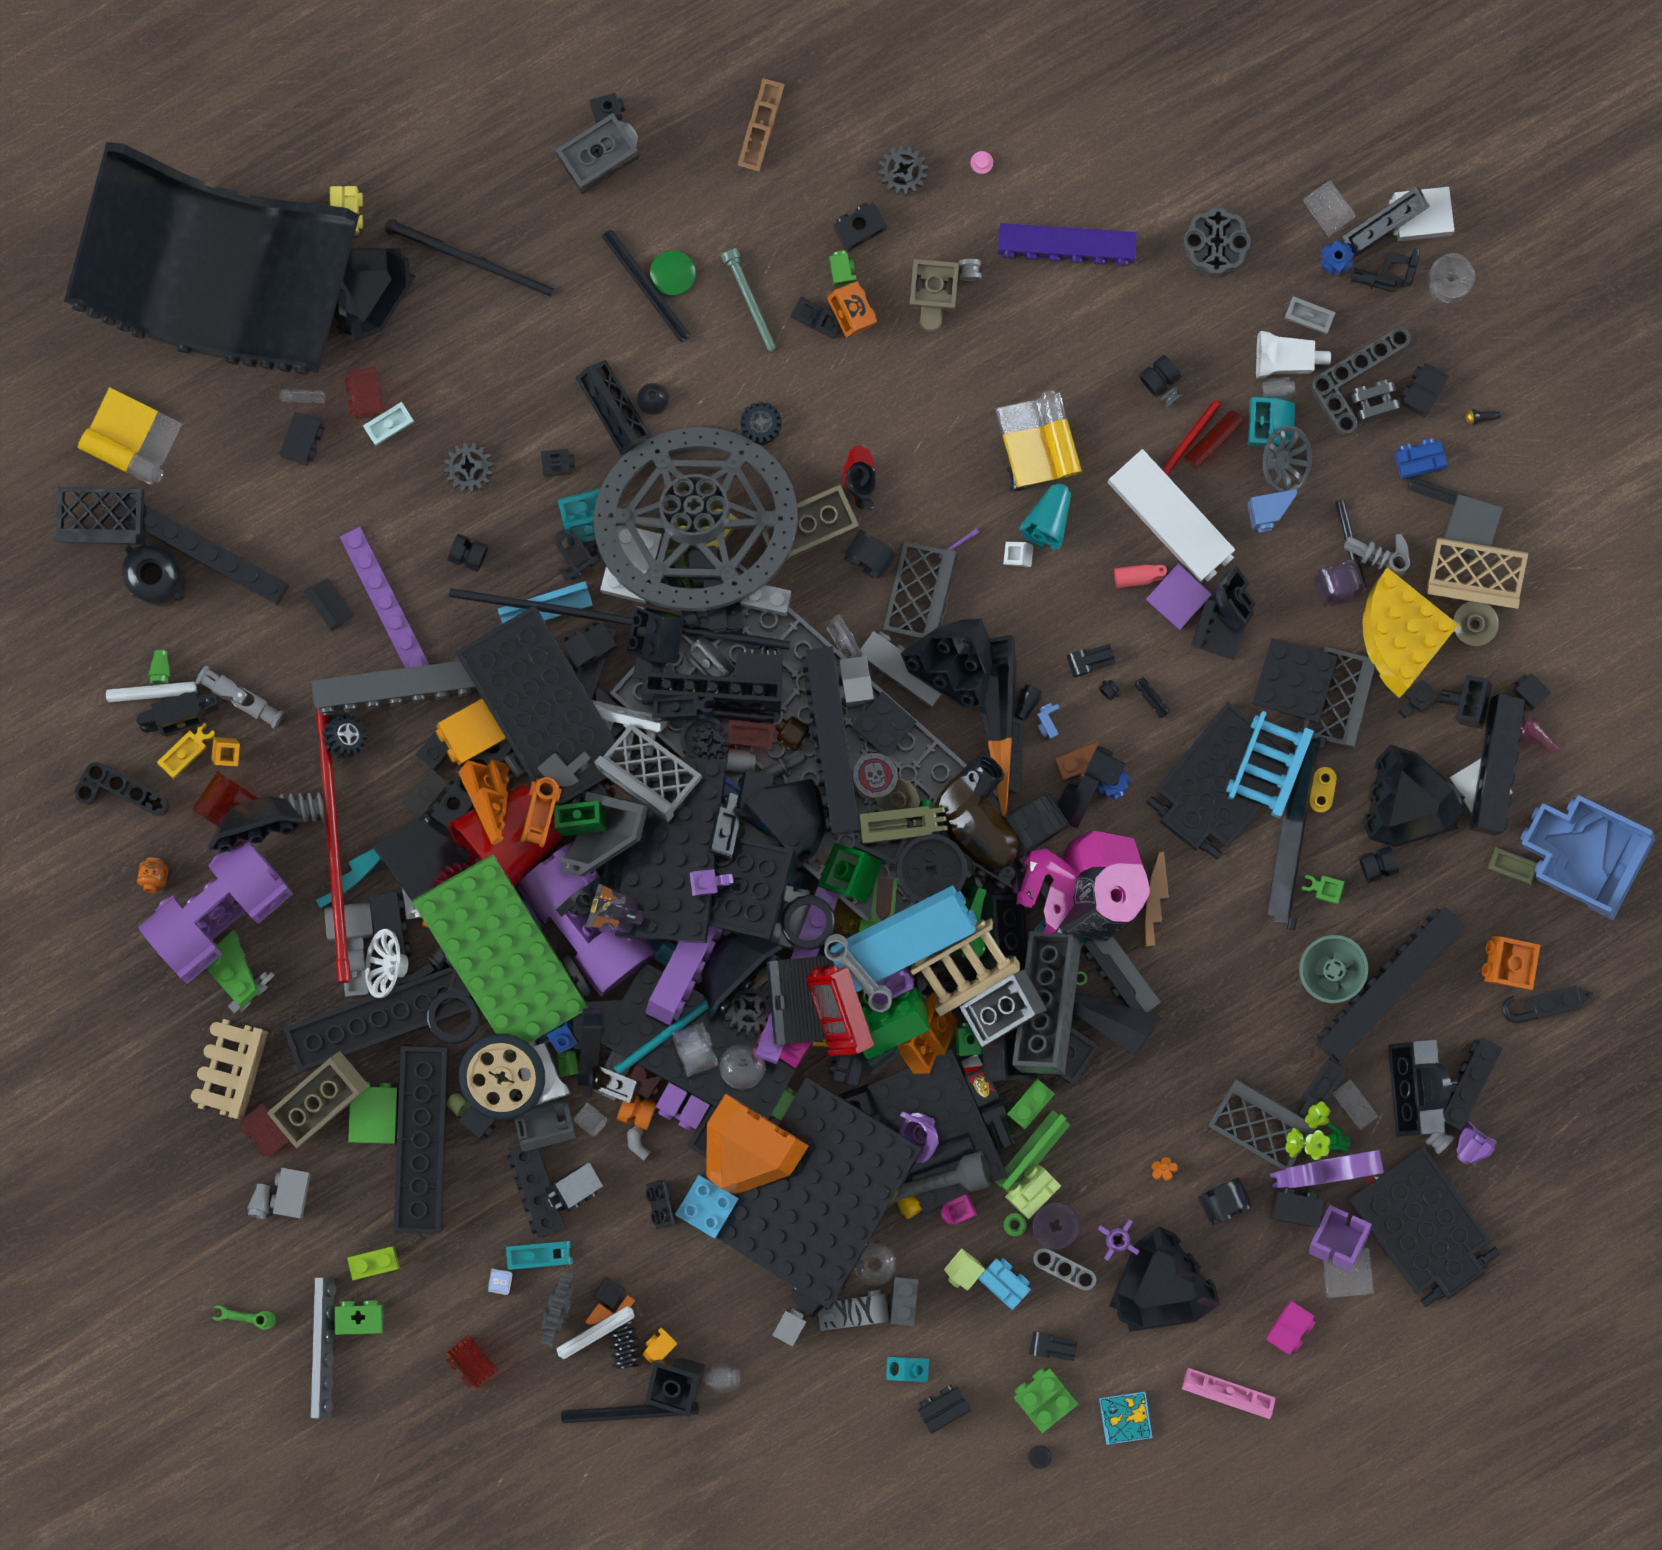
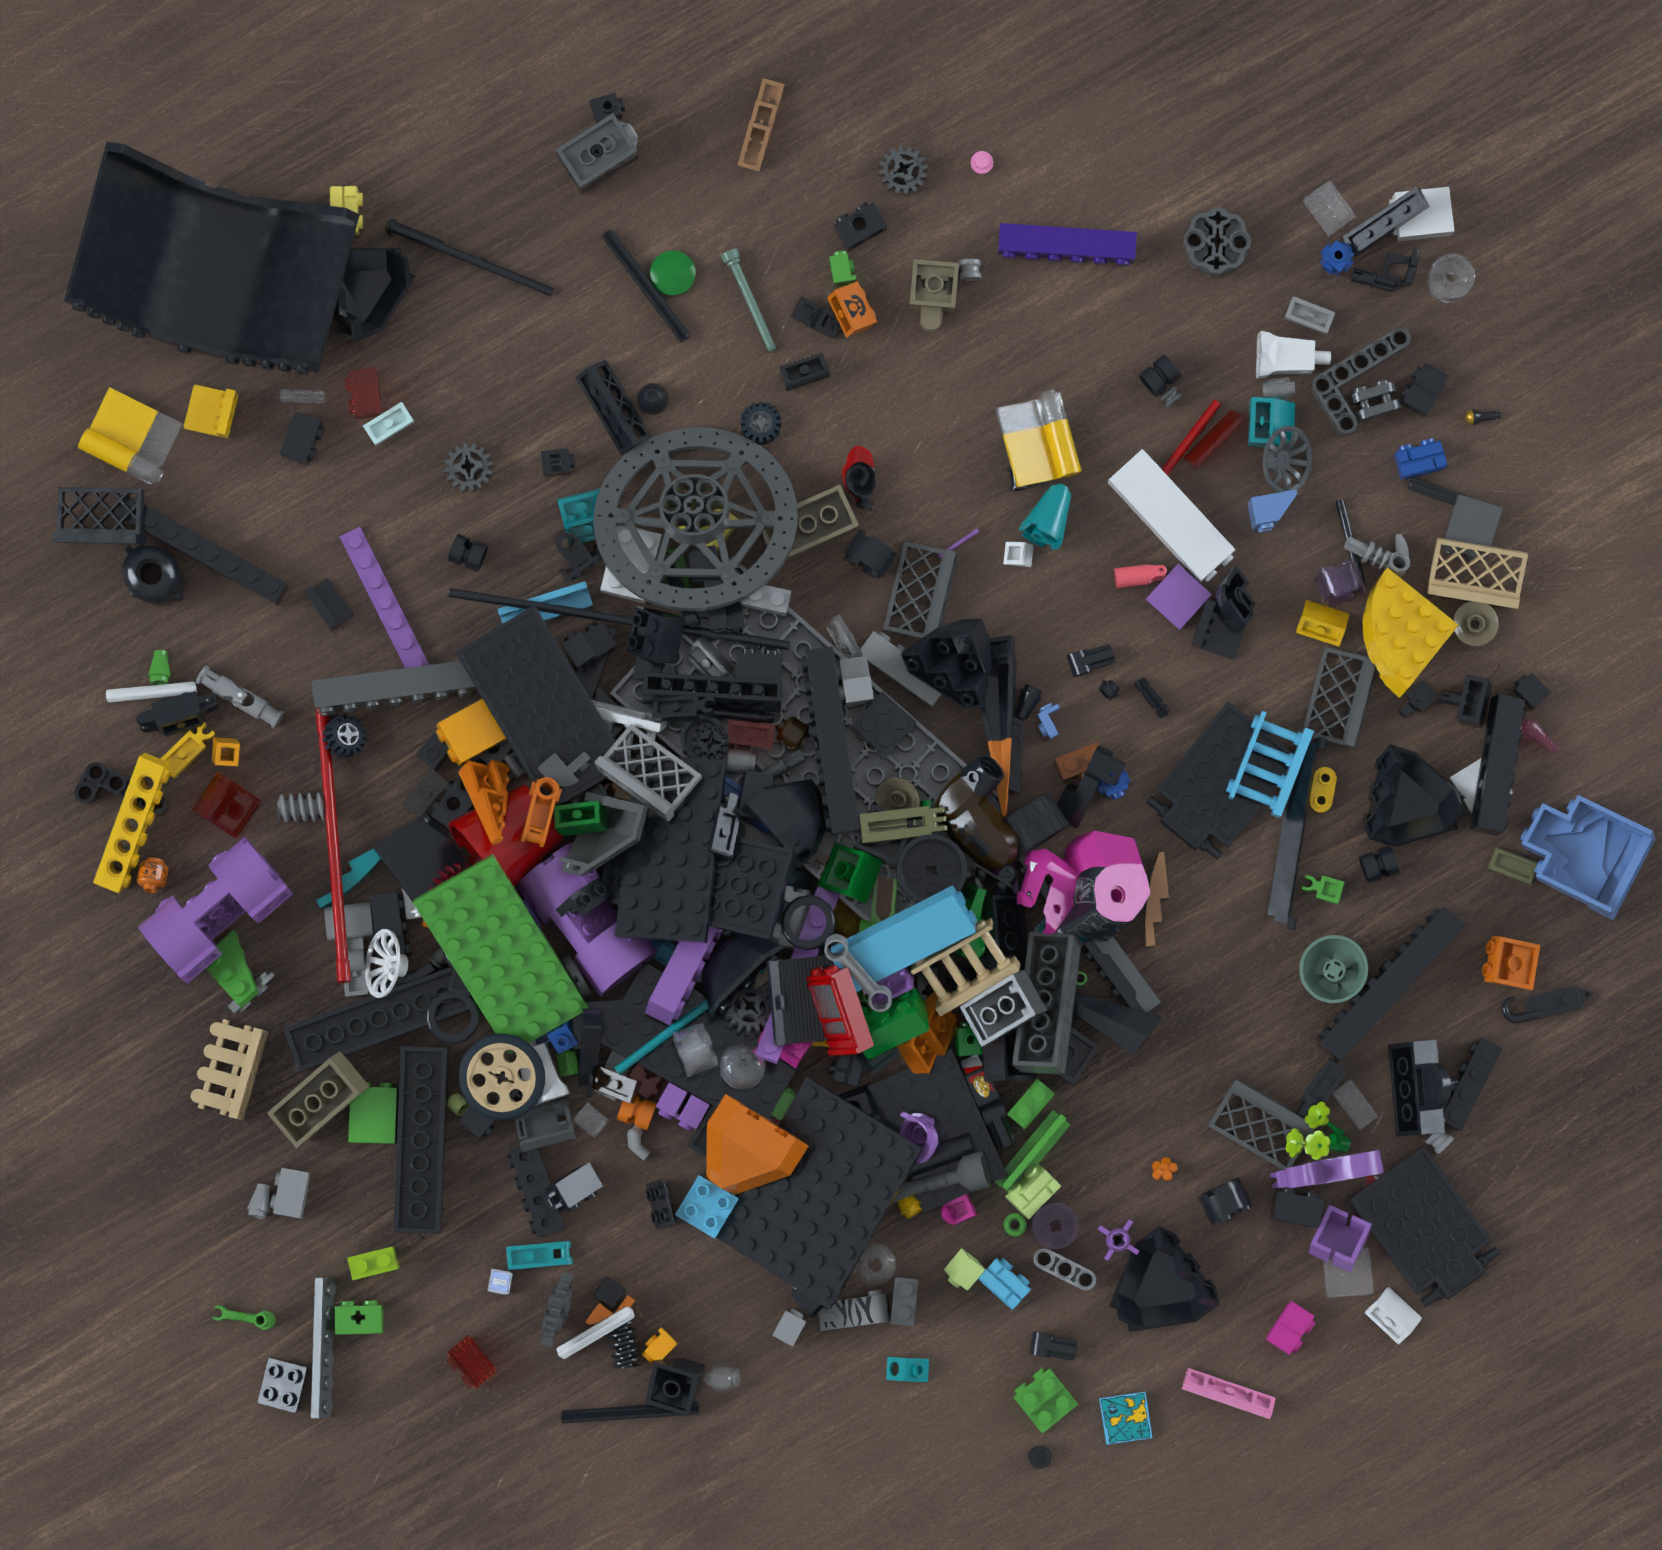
black brick [208,796,302,852] -> none
clear red brick [241,1103,290,1157] -> none
torso [586,884,644,933] -> none
medium lavender plate [689,869,734,896] -> none
shield [852,753,898,799] -> none
black brick [917,1385,971,1434] -> none
black plate [1252,638,1338,723] -> none
medium lavender brick [1456,1121,1497,1165] -> none
none -> yellow brick [93,753,171,893]
none -> yellow bracket [184,385,239,439]
none -> hinge [258,1358,309,1413]
none -> black brick [780,352,830,391]
none -> yellow panel [1296,600,1349,647]
none -> white panel [1364,1287,1422,1344]

